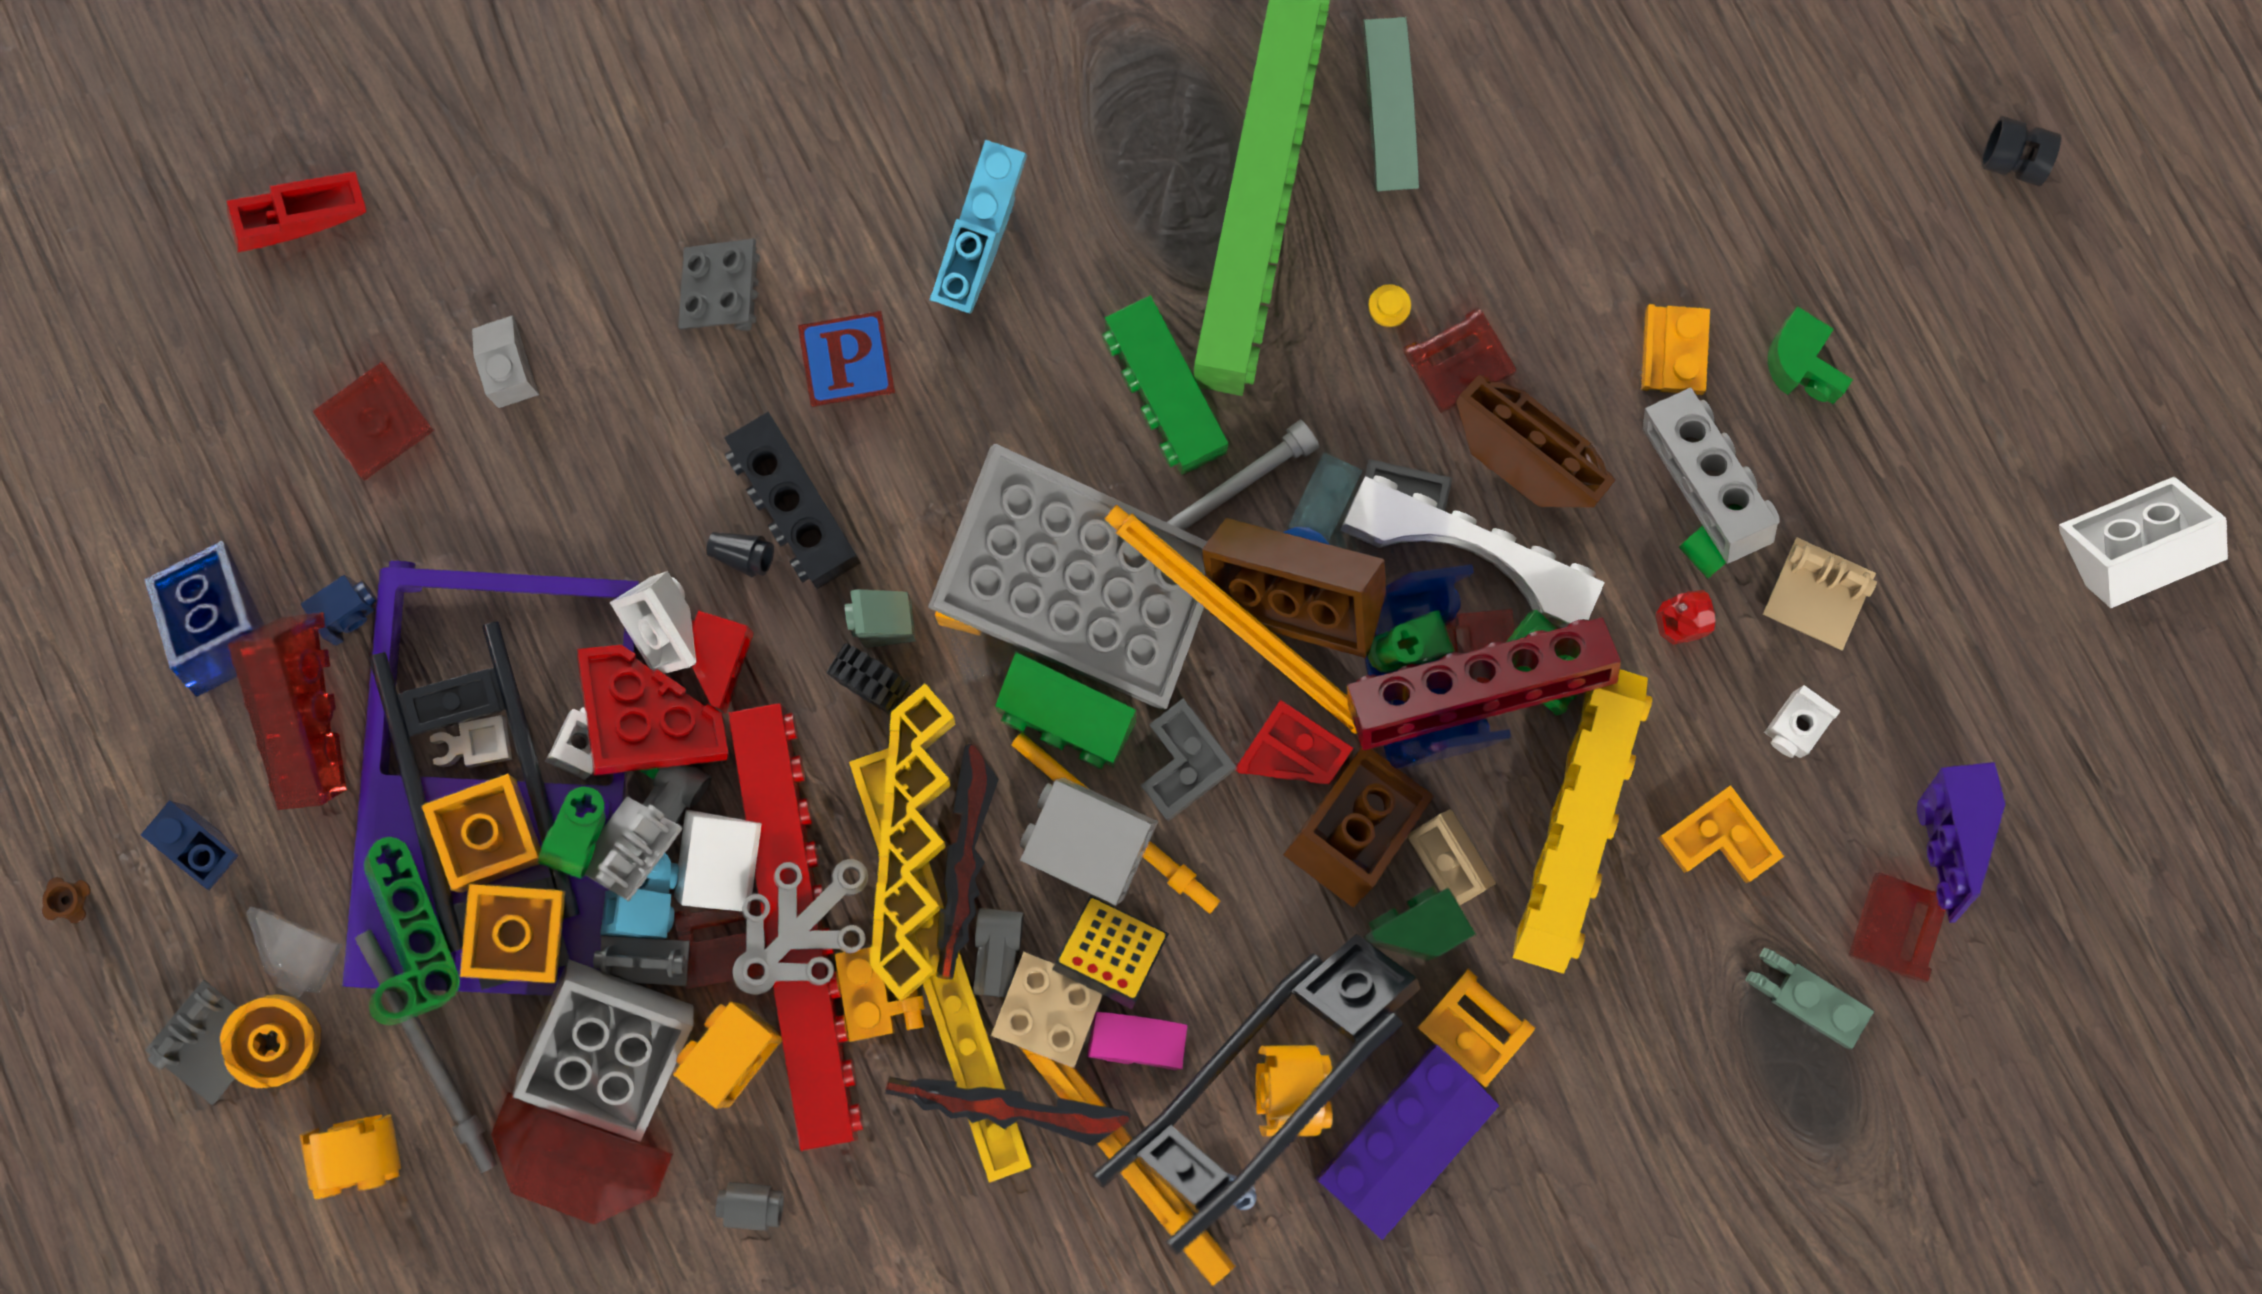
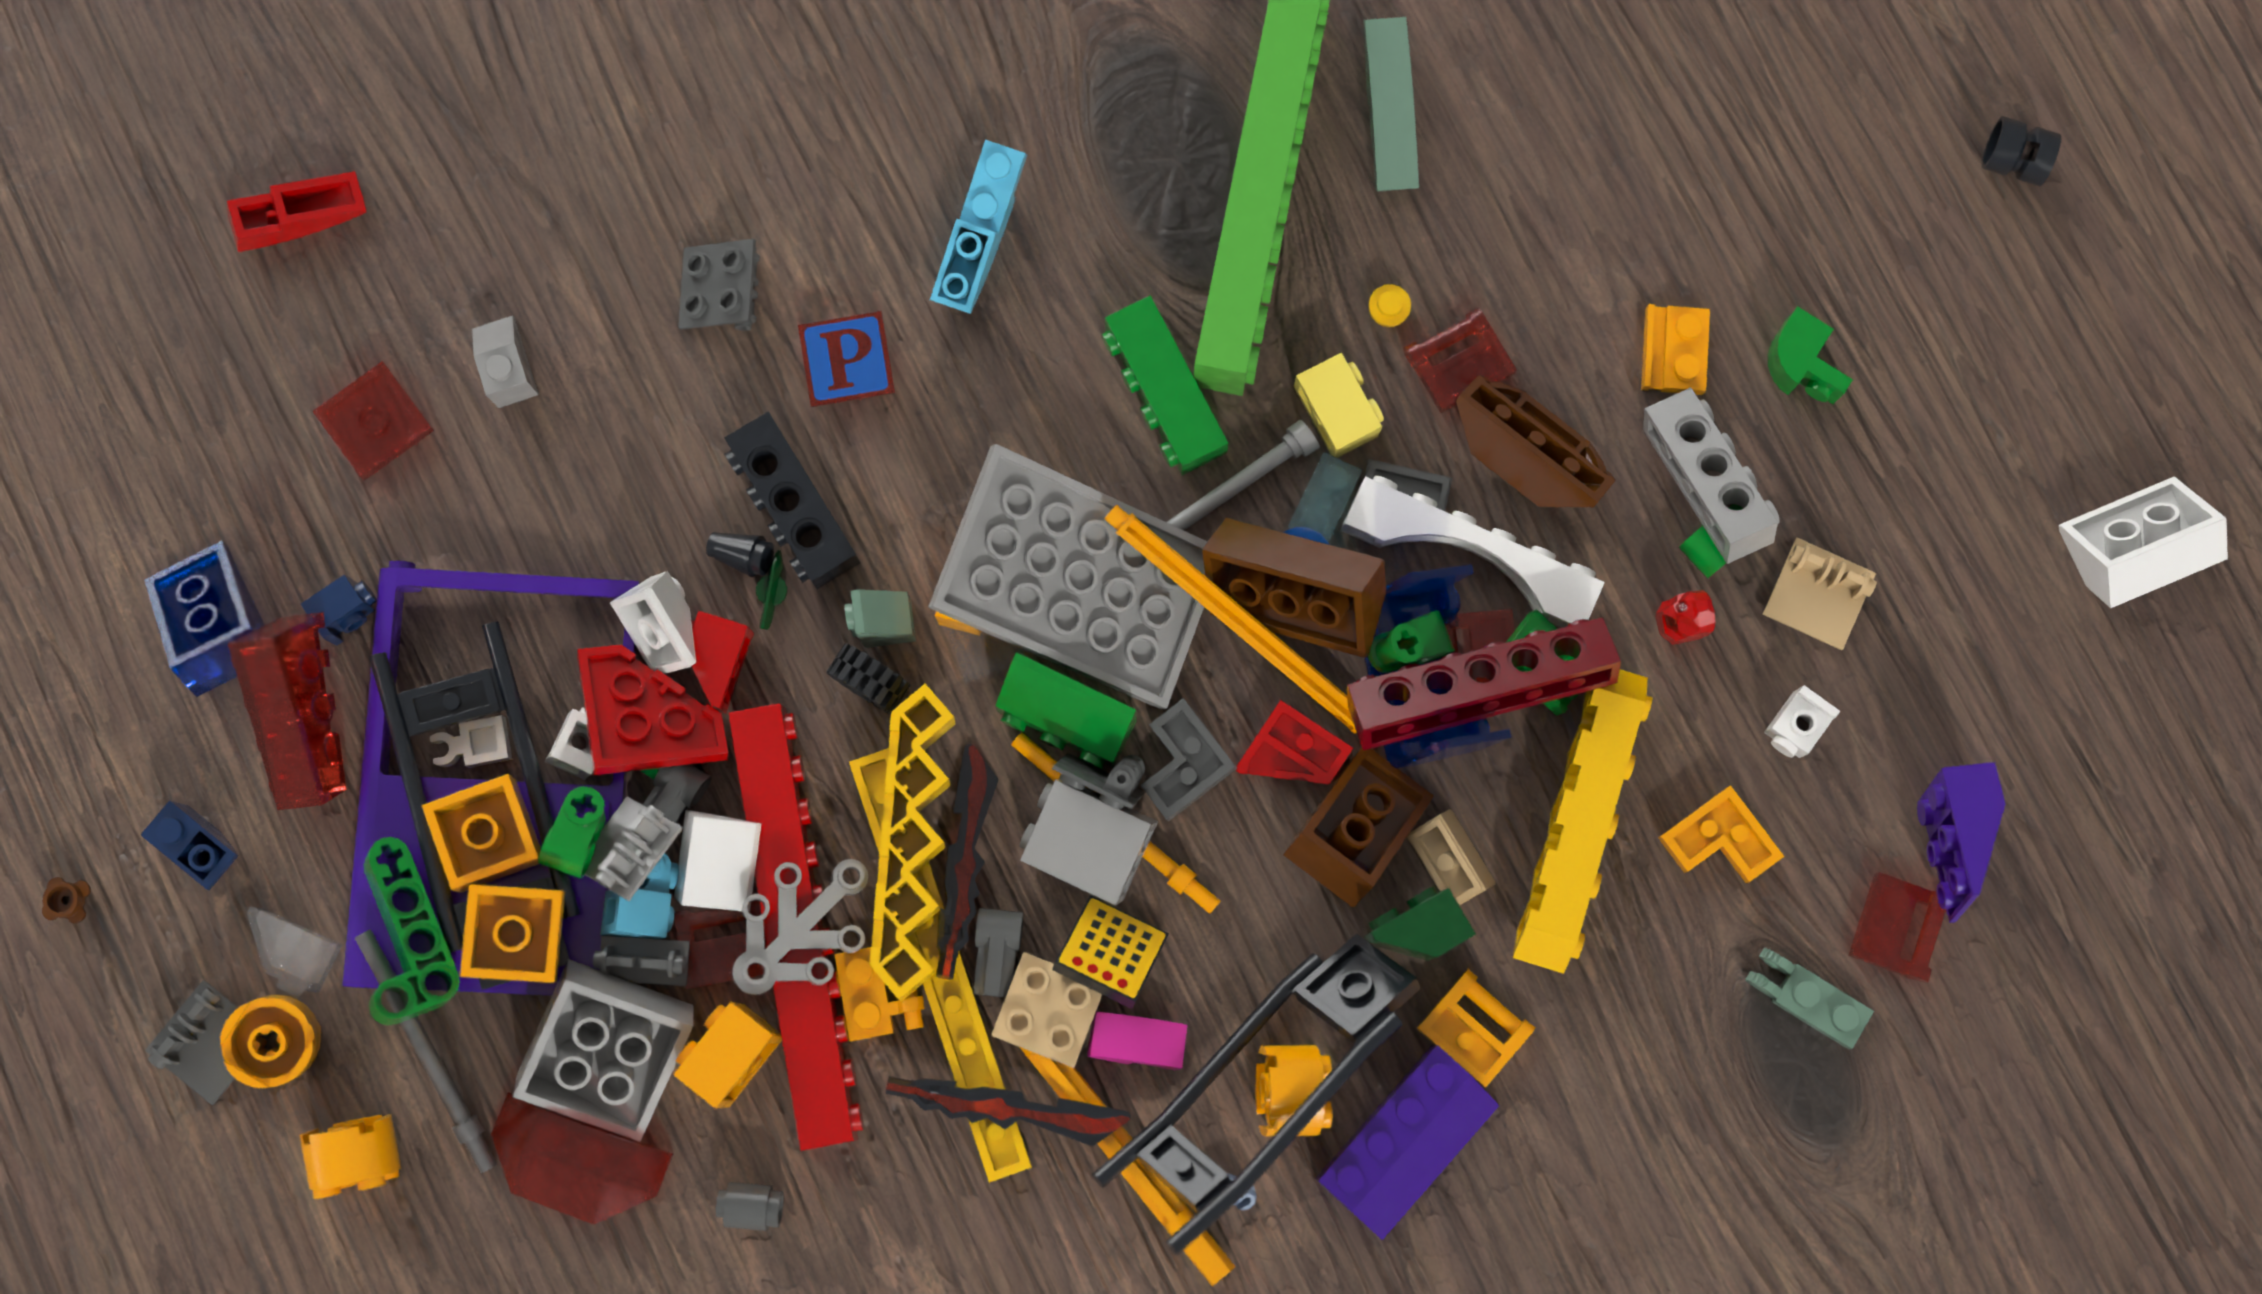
none -> dark green piece [756,550,788,630]
none -> dark grey hinge [1052,753,1145,810]
none -> light yellow brick [1294,353,1384,460]

